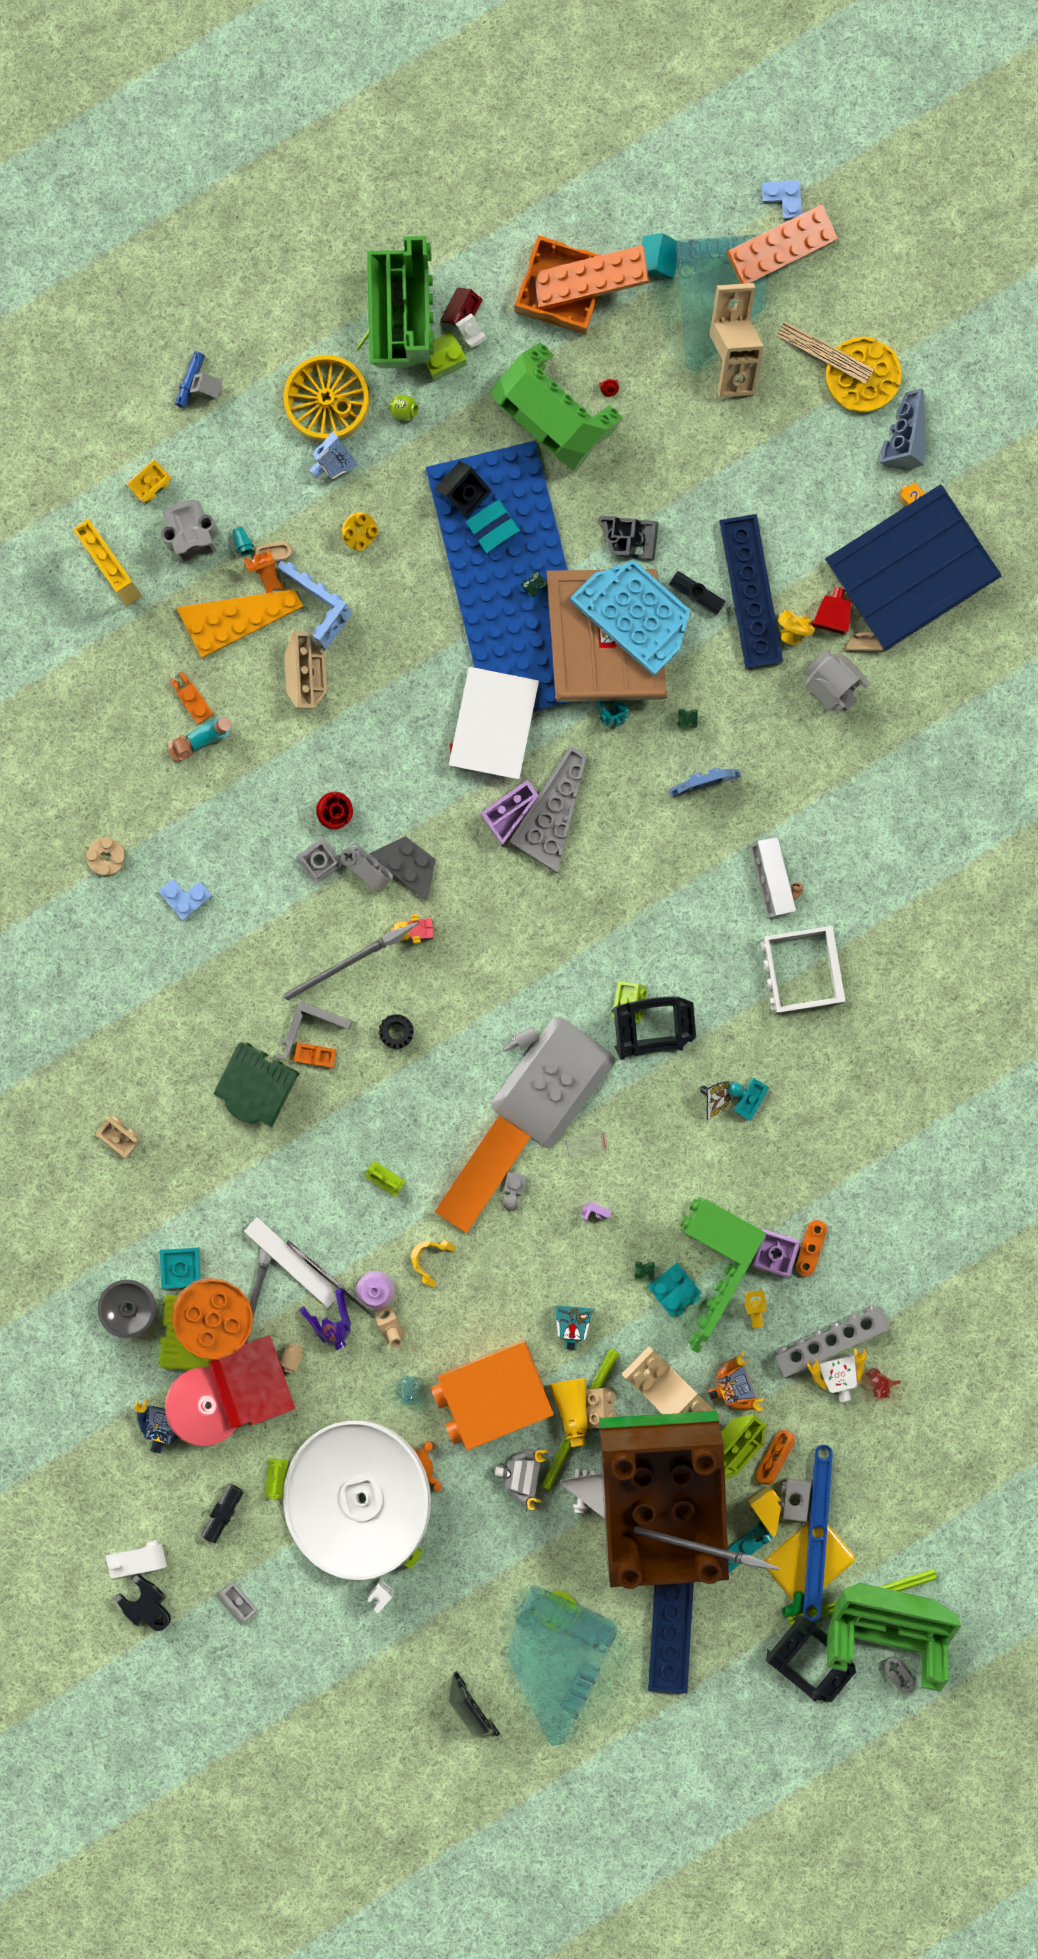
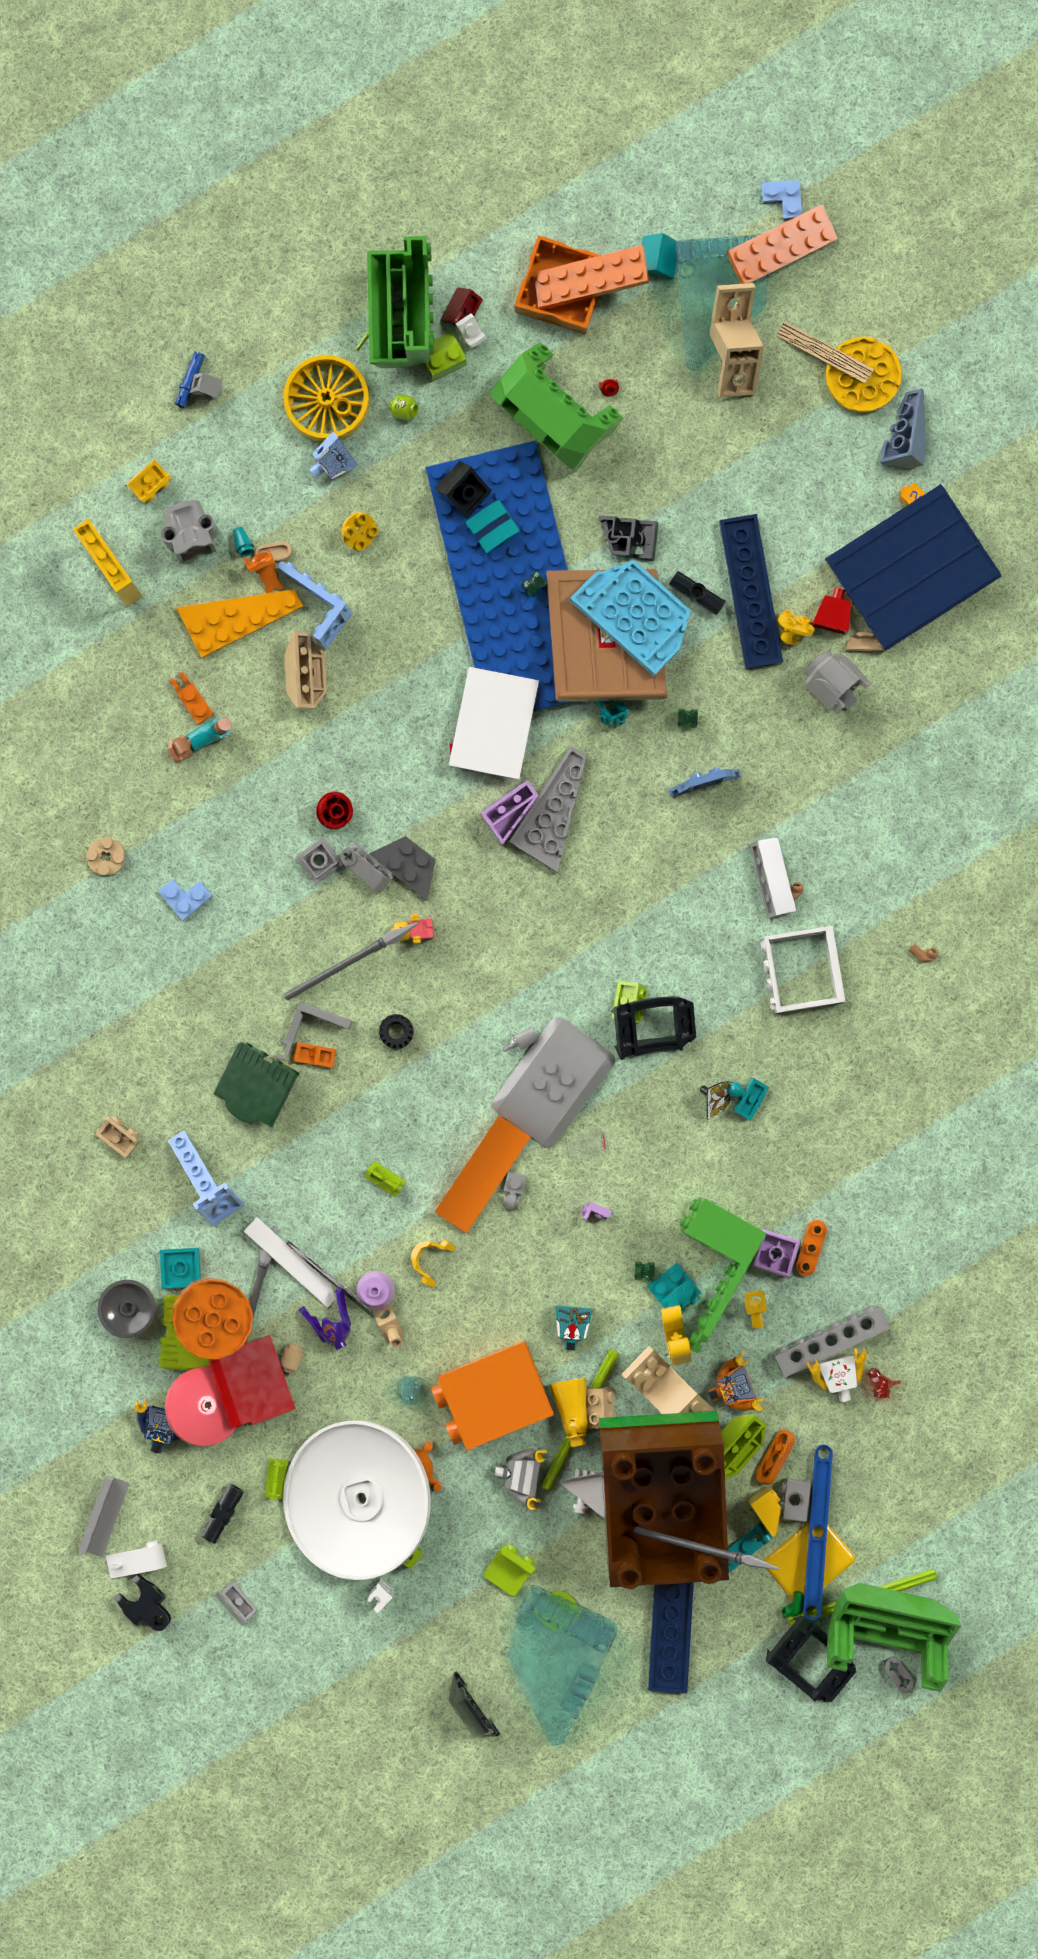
none -> light grey panel [78,1475,129,1556]
none -> light blue bracket [168,1131,245,1226]
none -> lime bracket [484,1543,536,1596]
none -> yellow connector [661,1305,691,1366]
none -> medium nougat arm [909,944,938,962]

